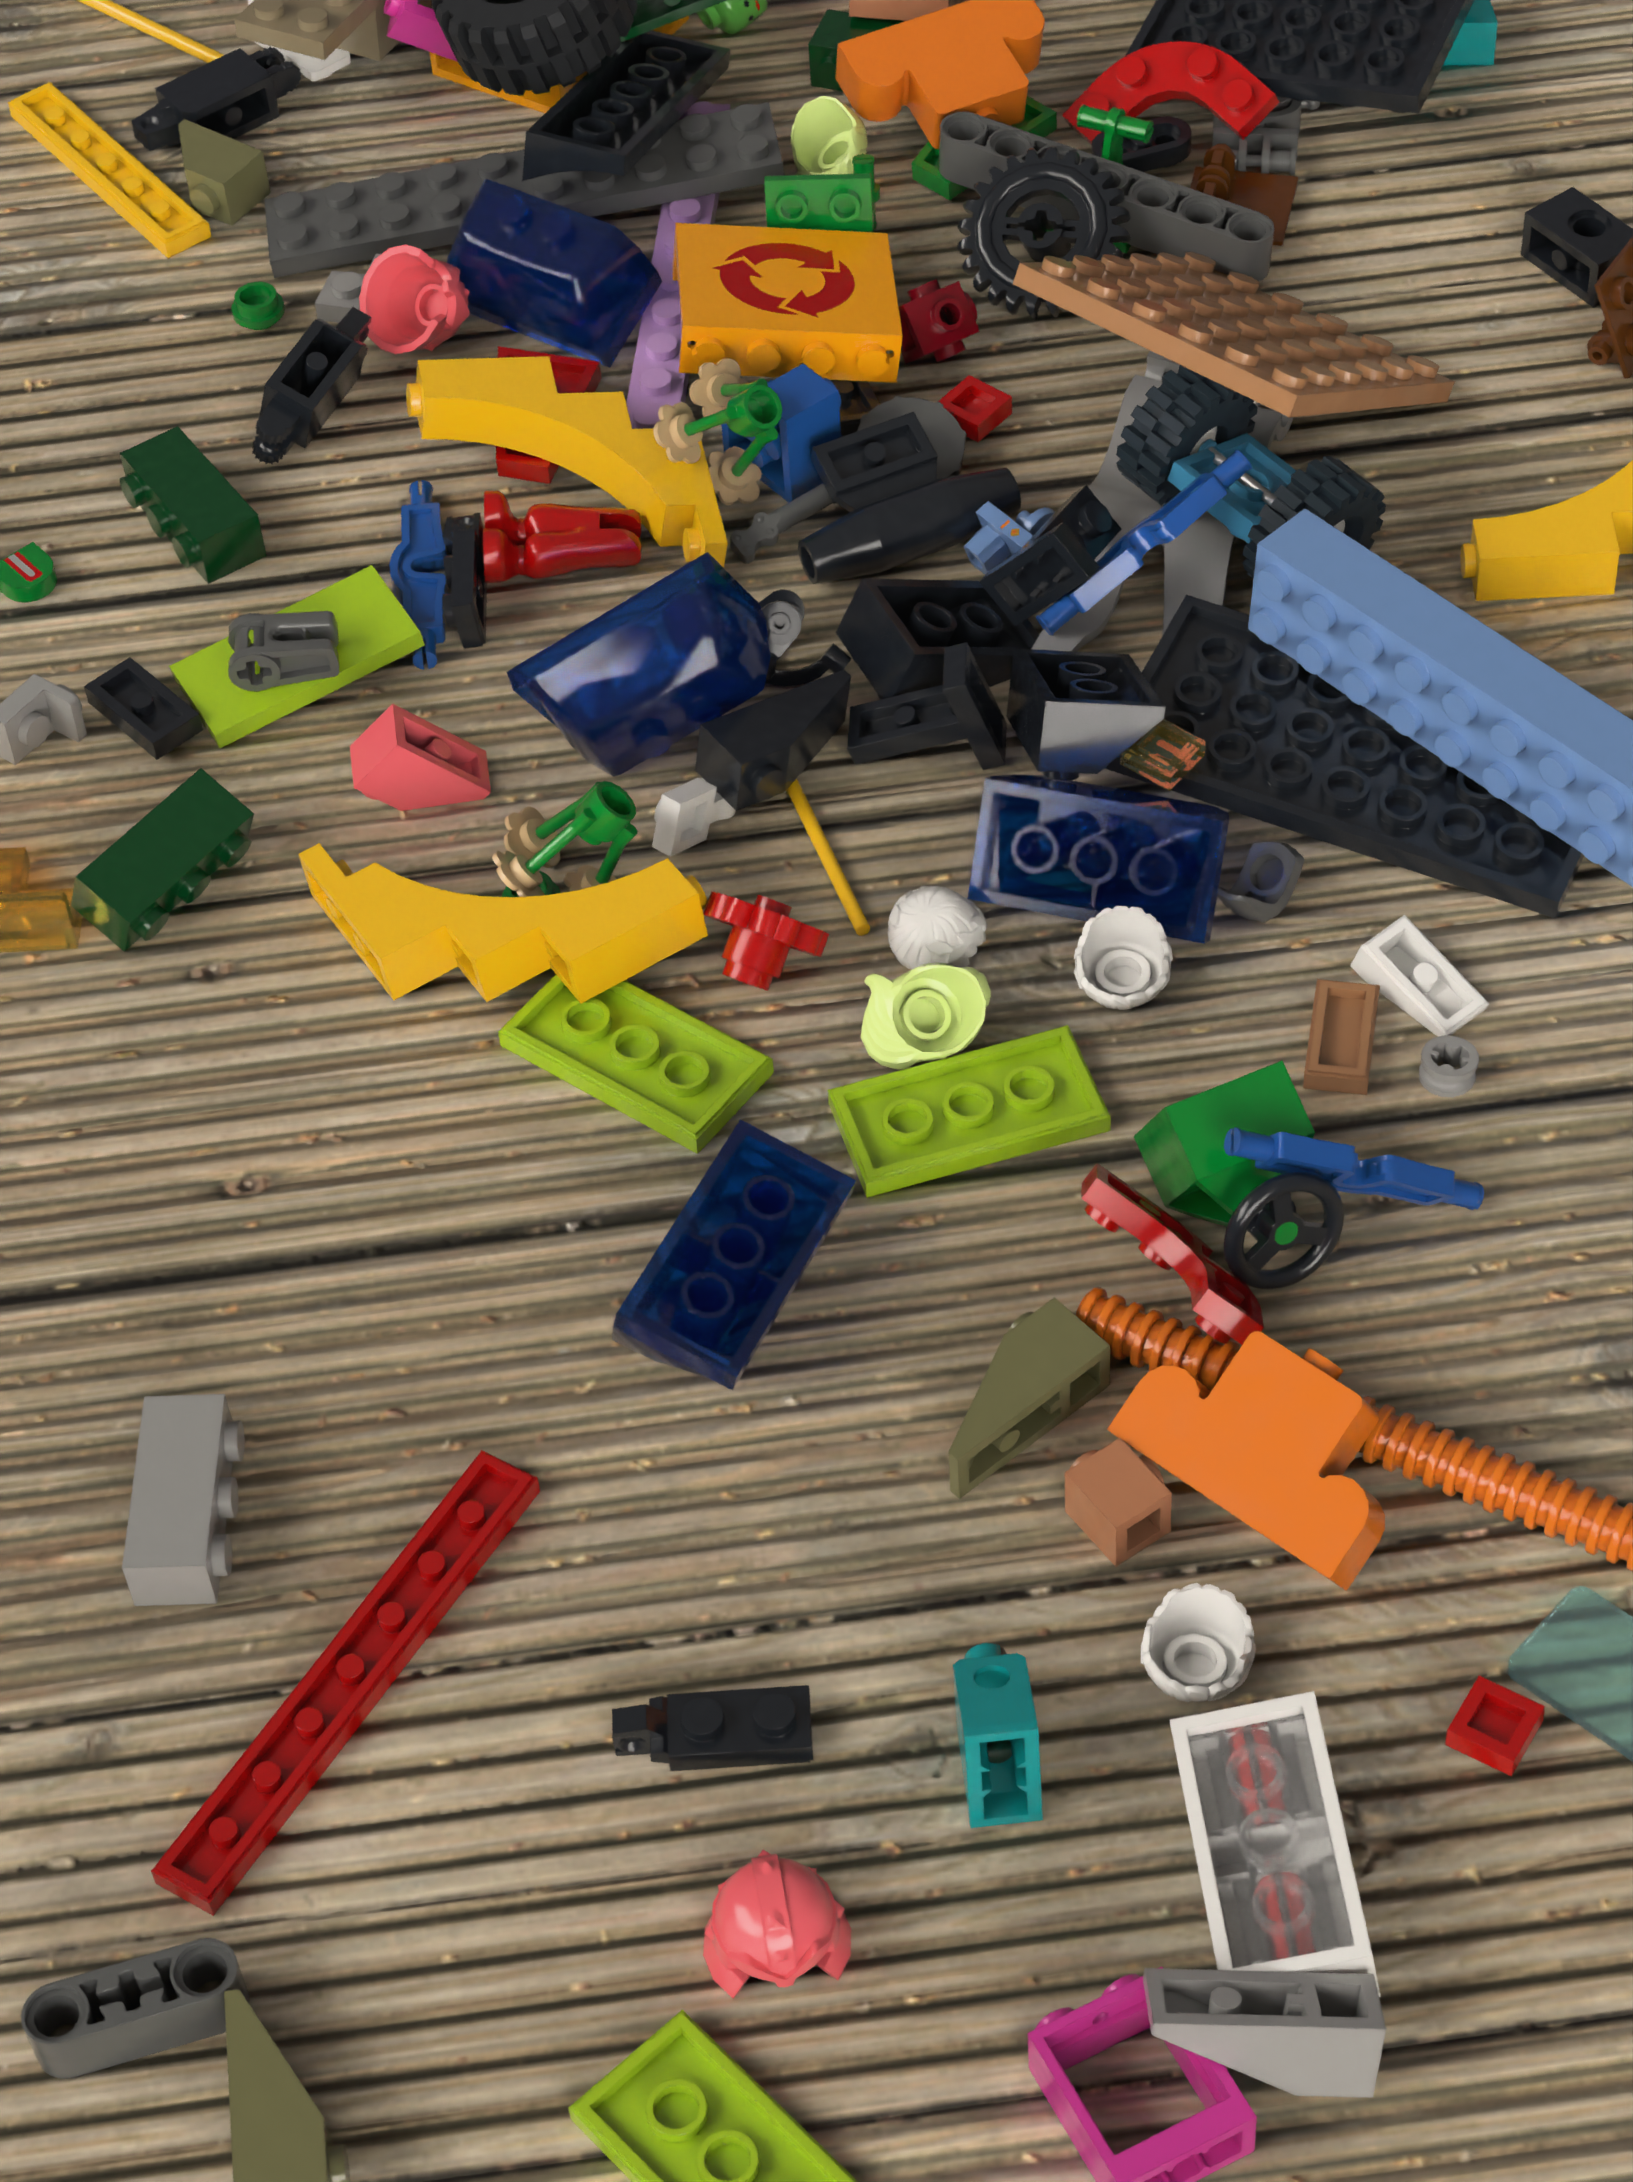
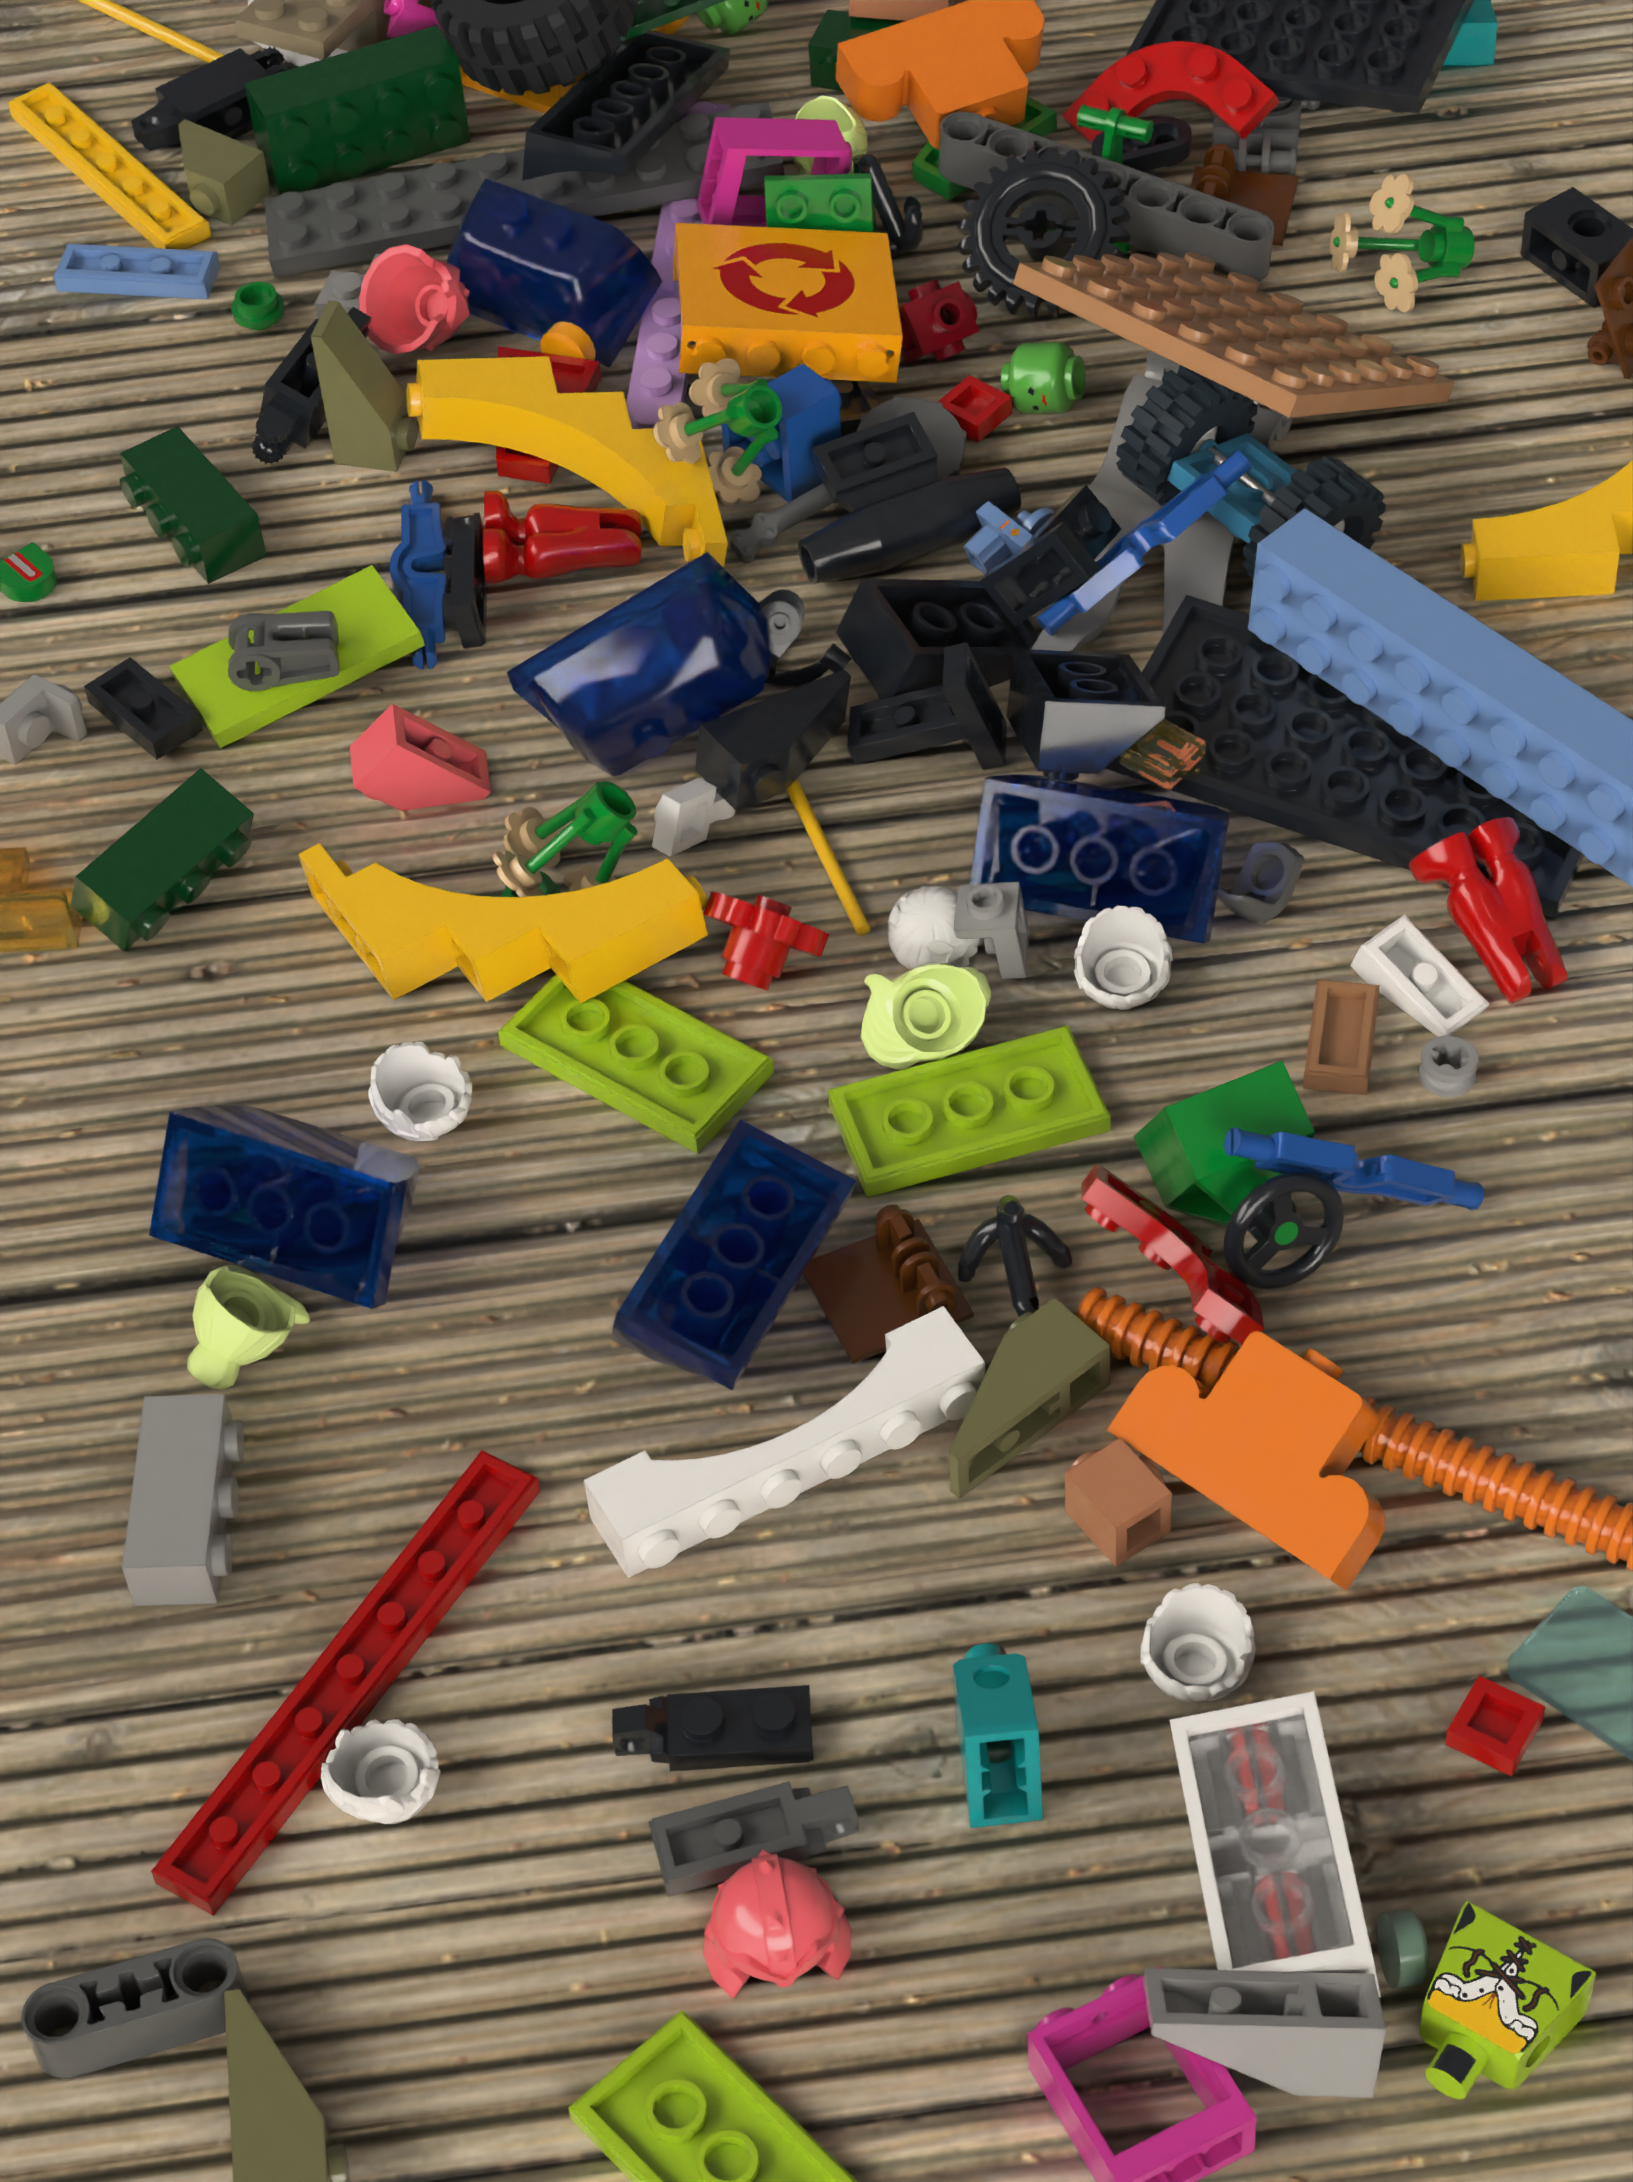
none -> medium blue tile [54,244,220,300]
none -> clear blue windscreen [149,1105,419,1309]
none -> yellowish green hair [187,1265,310,1390]
none -> dark green brick [245,25,471,196]
none -> olive slope [311,300,417,472]
none -> white hair [321,1719,441,1824]
none -> white hair [368,1042,472,1141]
none -> light orange tile [540,321,596,360]
none -> white arch [584,1306,985,1578]
none -> dark grey hinge [648,1781,859,1897]
none -> dark pink window [696,117,852,227]
none -> reddish brown hinge [799,1204,974,1364]
none -> black piece [858,154,923,258]
none -> light grey bracket [954,882,1030,979]
none -> black piece [958,1195,1072,1317]
none -> bright green head [1001,342,1086,414]
none -> plant [1330,174,1475,312]
none -> sand green tile [1377,1909,1429,1989]
none -> red piece [1408,817,1568,1004]
none -> torso [1419,1901,1596,2099]

